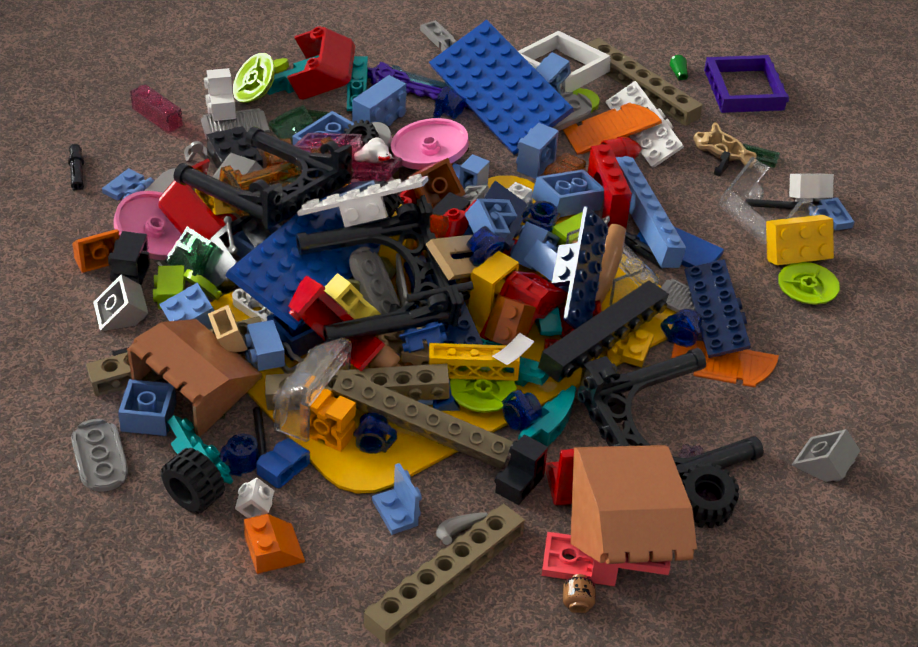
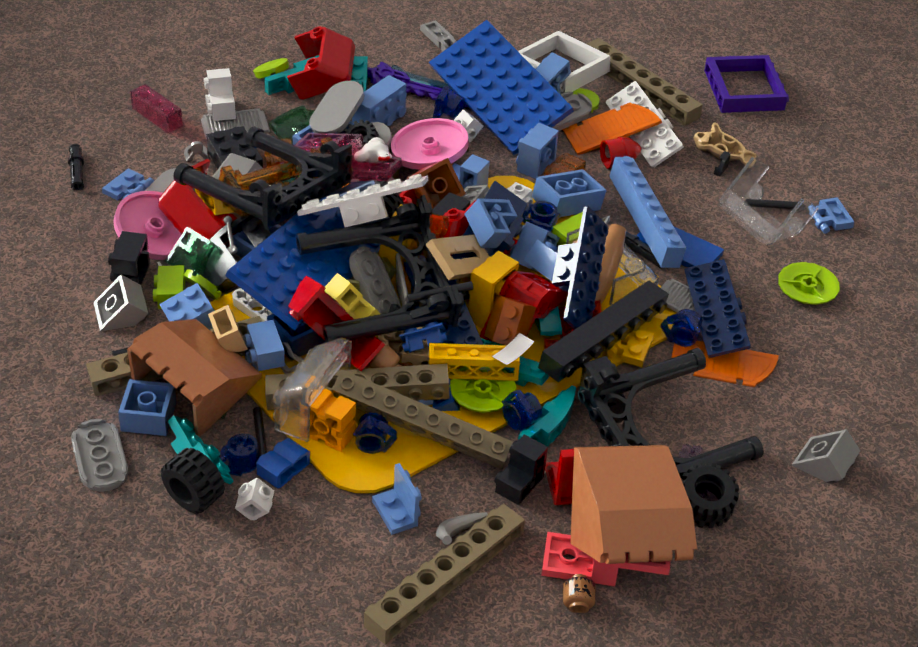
orange slope [72,229,120,273] -> none
lime piece [233,53,275,103] -> none
orange slope [244,514,305,574] -> none
clear blue piece [466,226,505,266] -> none
red arch [588,144,632,229] -> none
green cone [669,55,688,80] -> none
clear green tile [743,143,780,168] -> none
yellow brick [766,215,834,265] -> none
white brick [789,174,834,202] -> none
none -> light grey tile [309,81,365,137]
none -> white brick [454,110,483,142]

